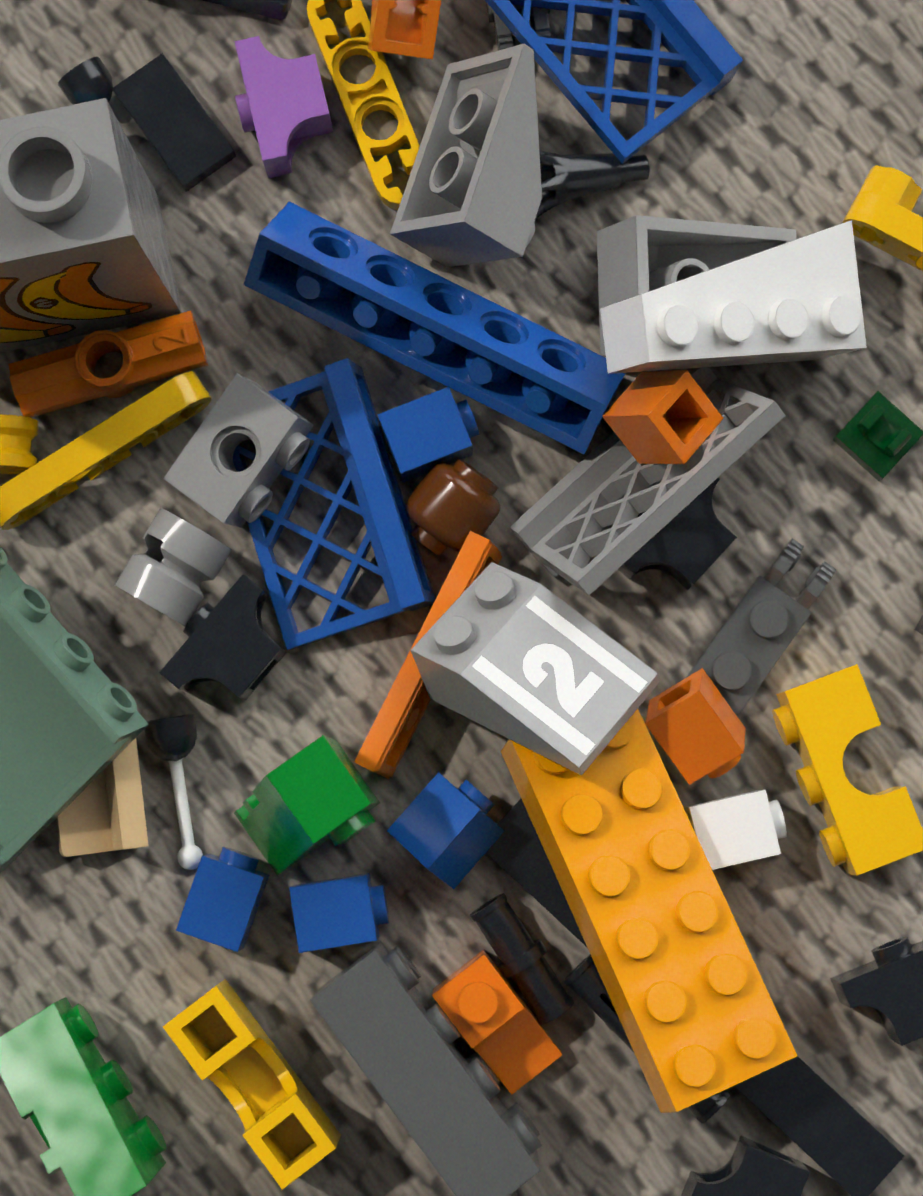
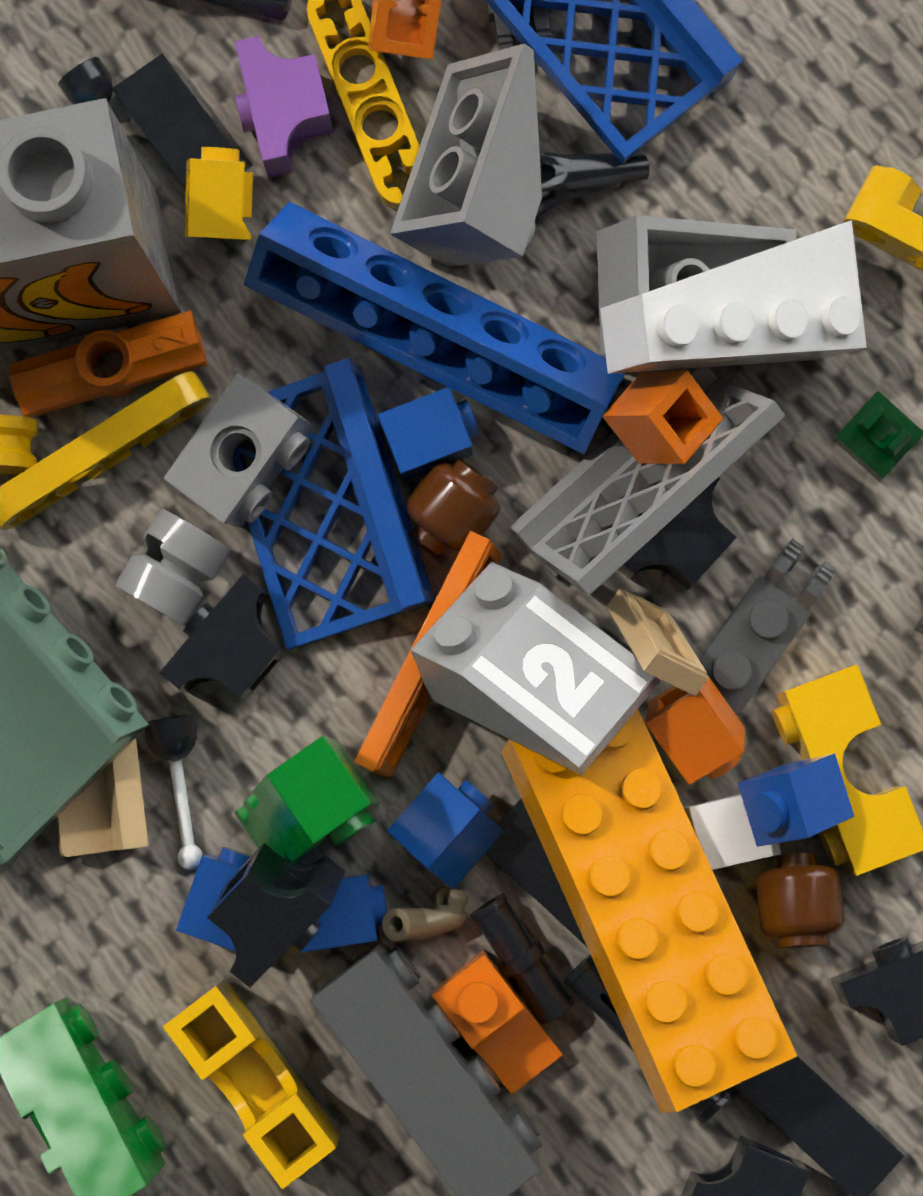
none -> yellow window [184,147,253,240]
none -> black brick [207,843,345,988]
none -> dark tan arm [382,887,469,941]
none -> tan tile [607,589,709,696]
none -> blue brick [737,753,855,847]
none -> reddish brown head [757,853,844,948]

